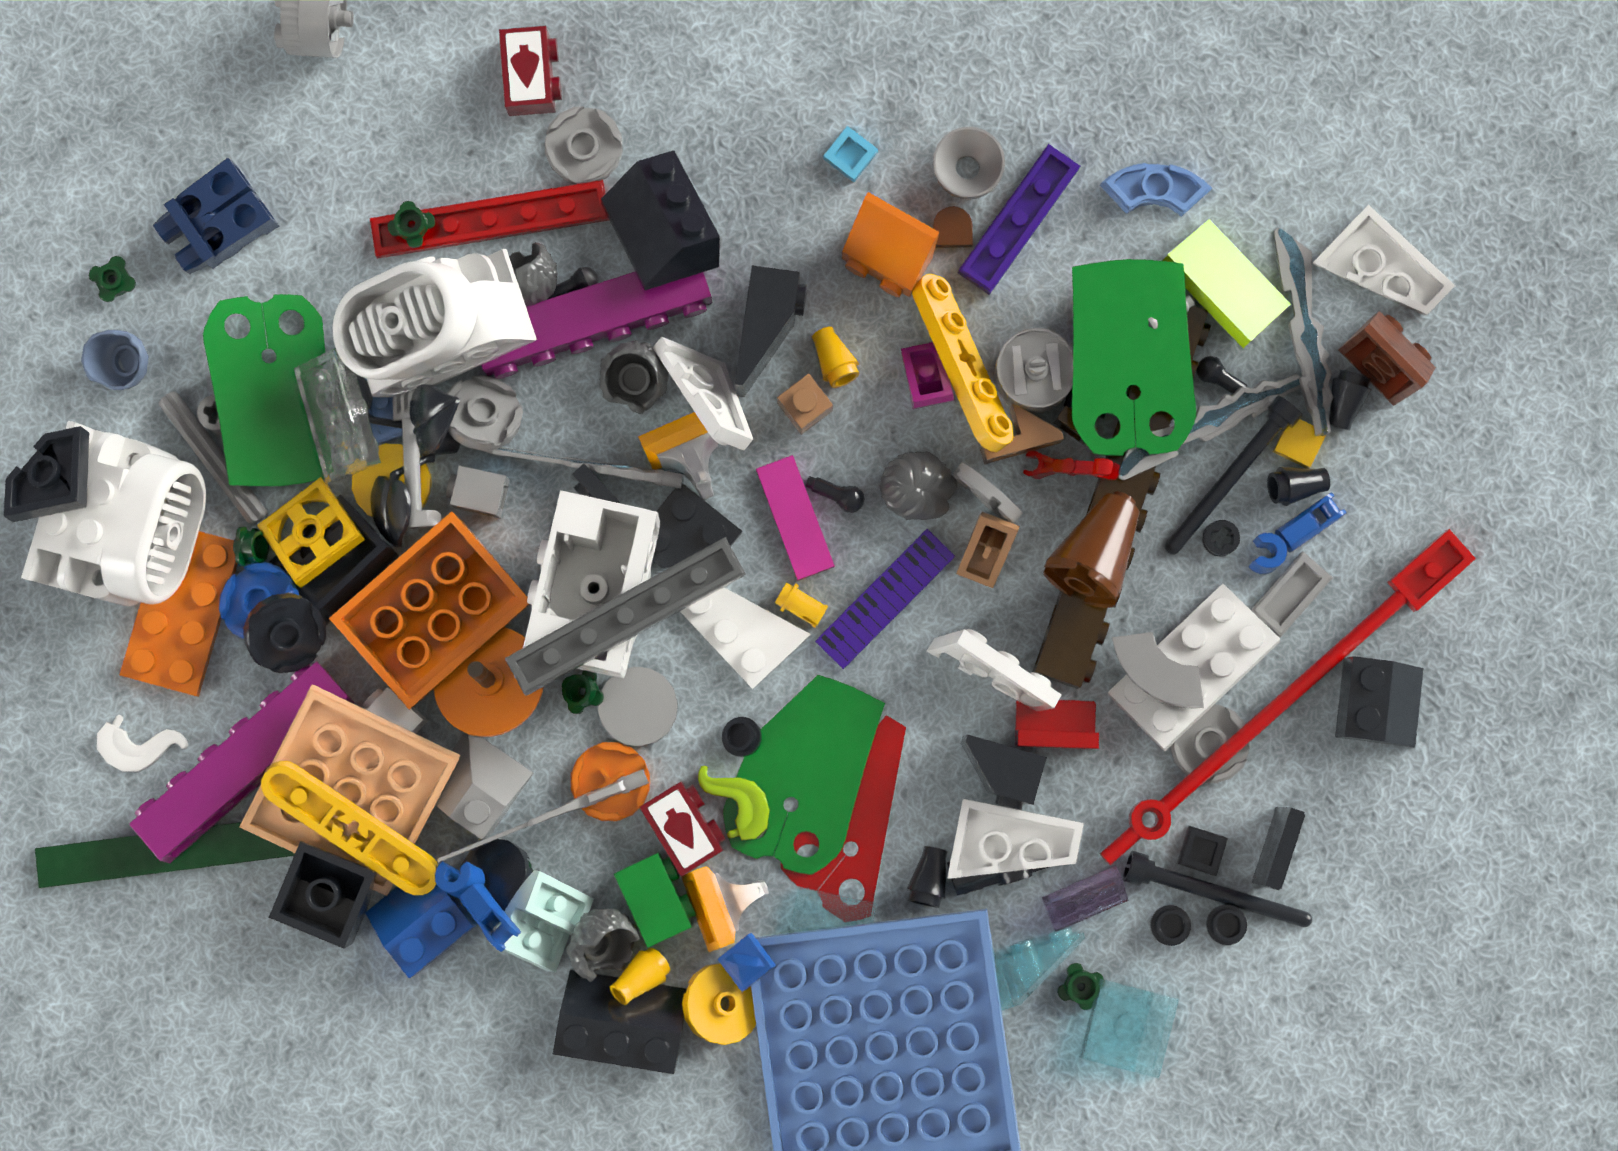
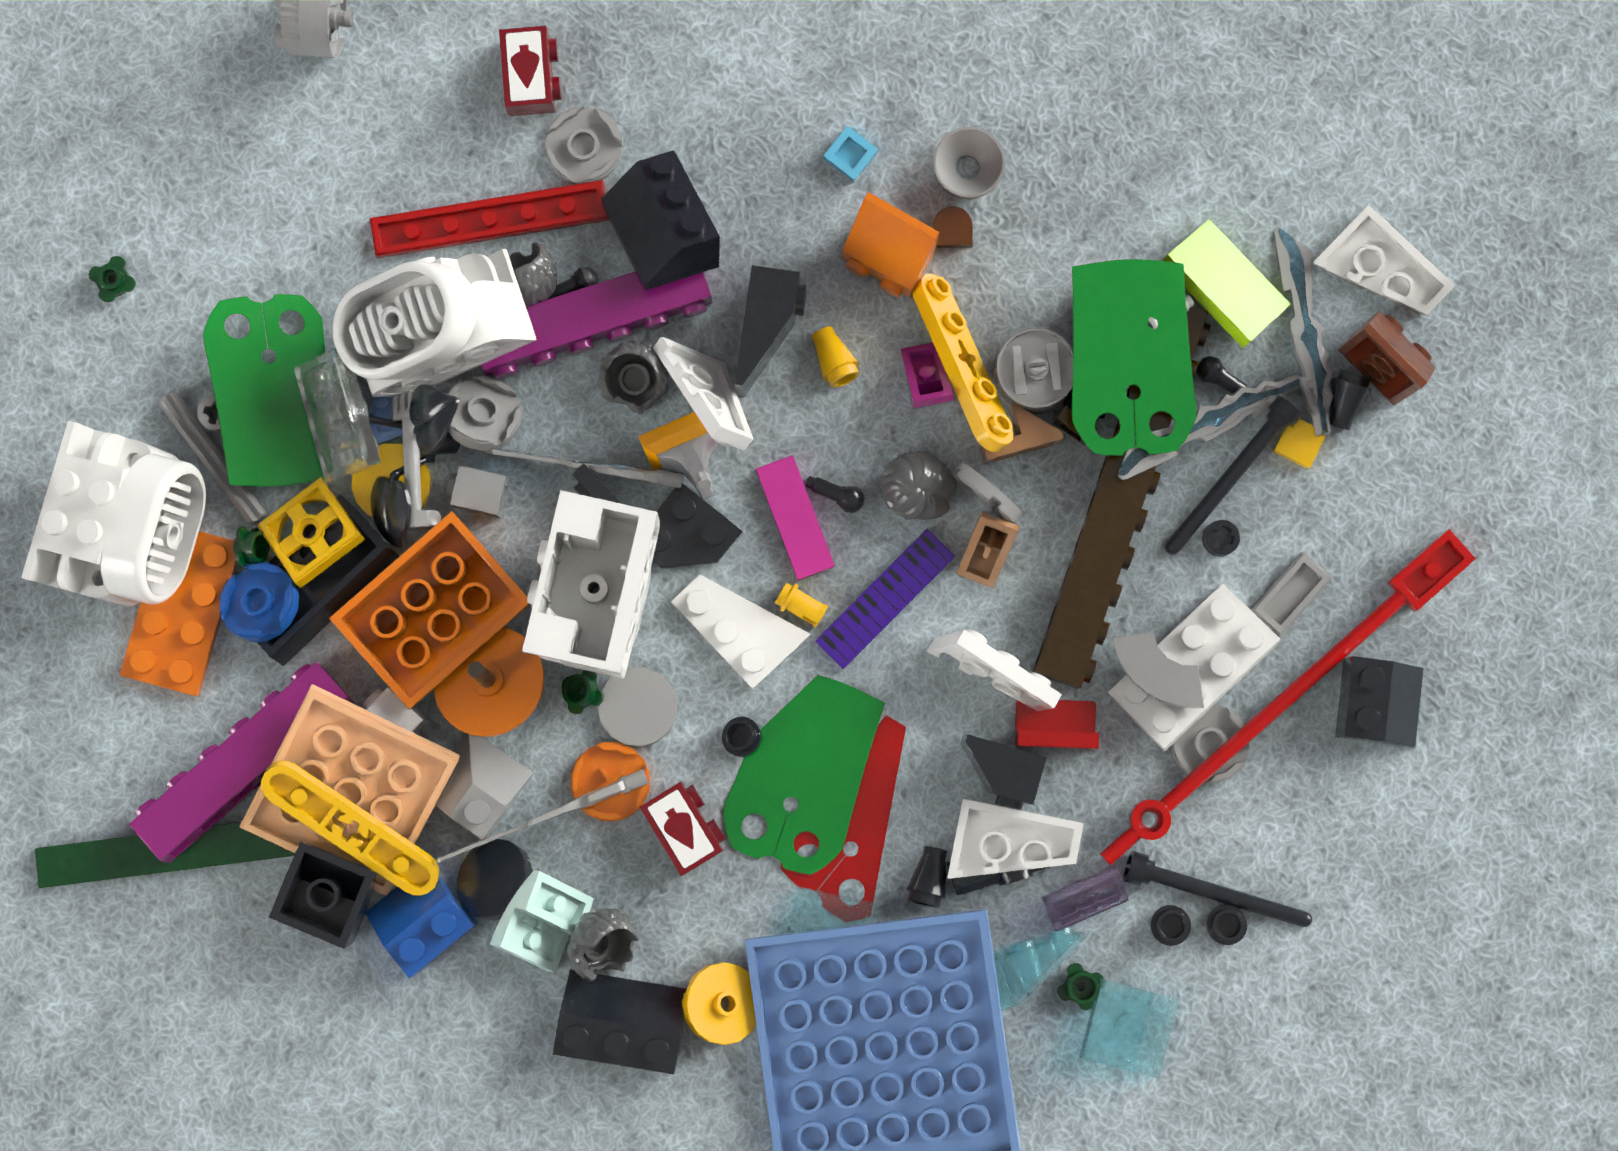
black plate [3,426,90,522] -> none
sand blue hair [81,329,149,390] -> none
white piece [97,715,188,772] -> none
dark blue hips [153,158,280,274] -> none
black tile [243,593,326,673] -> none
dark green plate [388,201,435,248] -> none
blue piece [435,861,521,952] -> none
dark grey tile [505,537,746,696] -> none
yellow cone [610,947,670,1005] -> none
green brick [614,852,697,948] -> none
light orange piece [681,866,769,952] -> none
lime piece [698,765,770,841] -> none
blue tile [718,933,776,992] -> none
medium nougat brick [777,373,833,435] -> none
dark purple tile [958,144,1081,295] -> none
red piece [1023,451,1120,480] -> none
reddish brown cone [1043,491,1140,608] -> none
medium blue tile [1100,163,1212,217] -> none
black tile [1176,825,1228,876] -> none
blue piece [1248,492,1347,574] -> none
black tile [1251,807,1305,890] -> none
black cone [1267,467,1330,506] -> none

